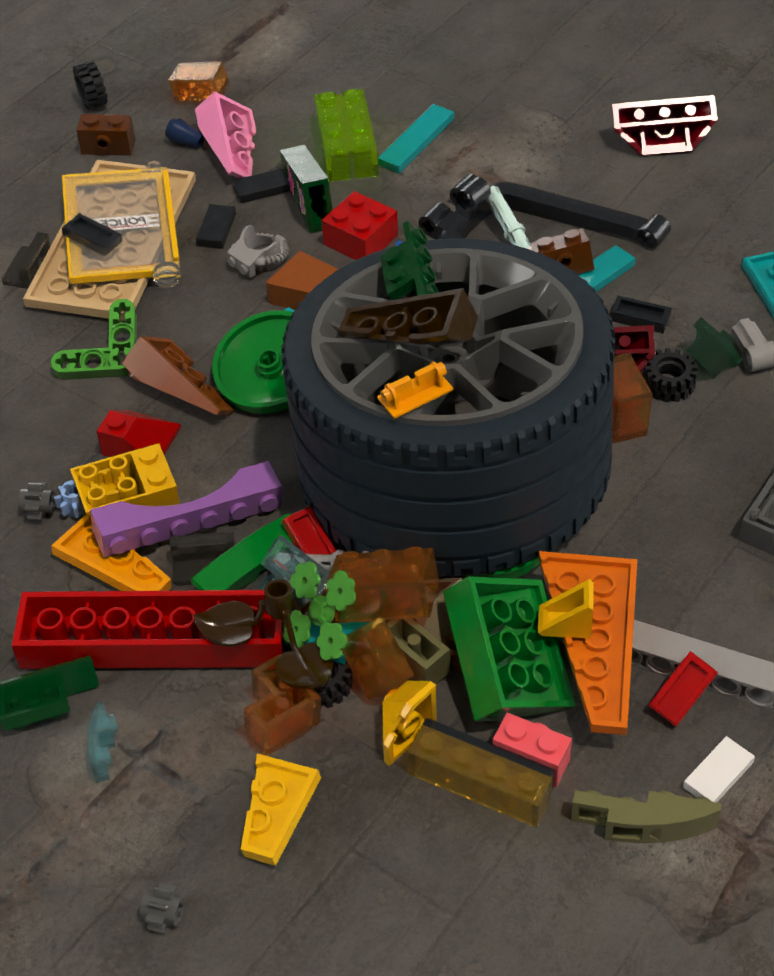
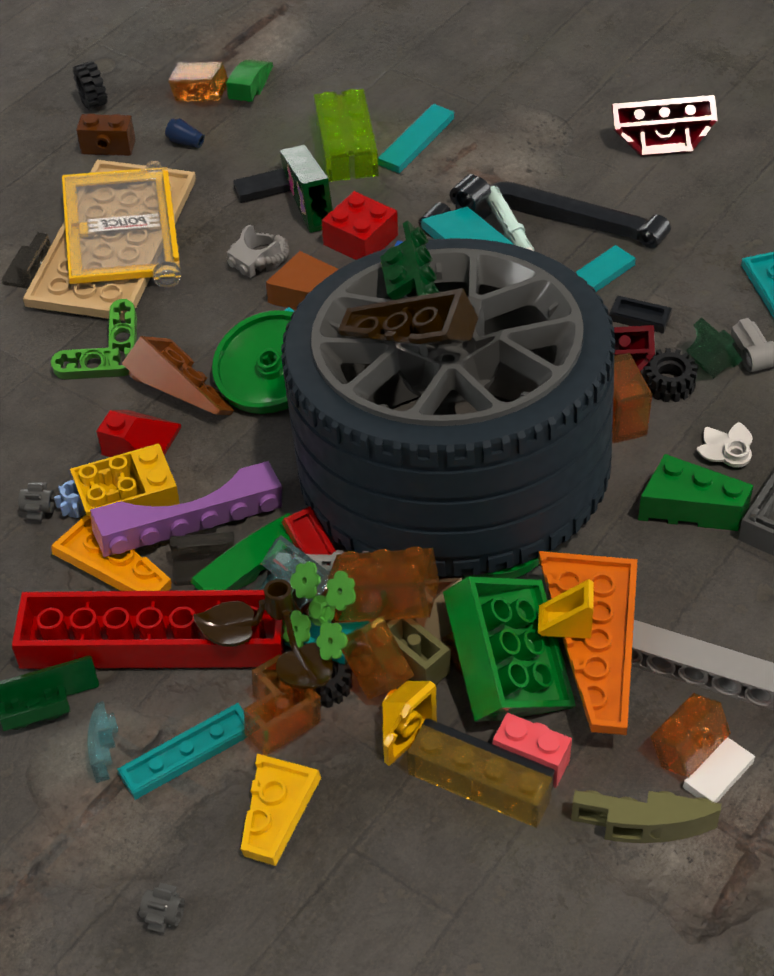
black tile [62,213,122,256] -> none
bright pink wedge [195,92,256,179] -> none
black tile [196,204,236,248] -> none
light orange hinge [377,361,454,419] -> none
reddish brown brick [529,229,595,274] -> none
red tile [648,651,718,727] -> none
none -> teal tile [117,703,256,800]
none -> green slope [226,59,273,102]
none -> teal tile [421,207,513,245]
none -> green wedge [638,454,754,531]
none -> clear orange brick [650,693,731,778]
none -> white plate [697,422,753,467]

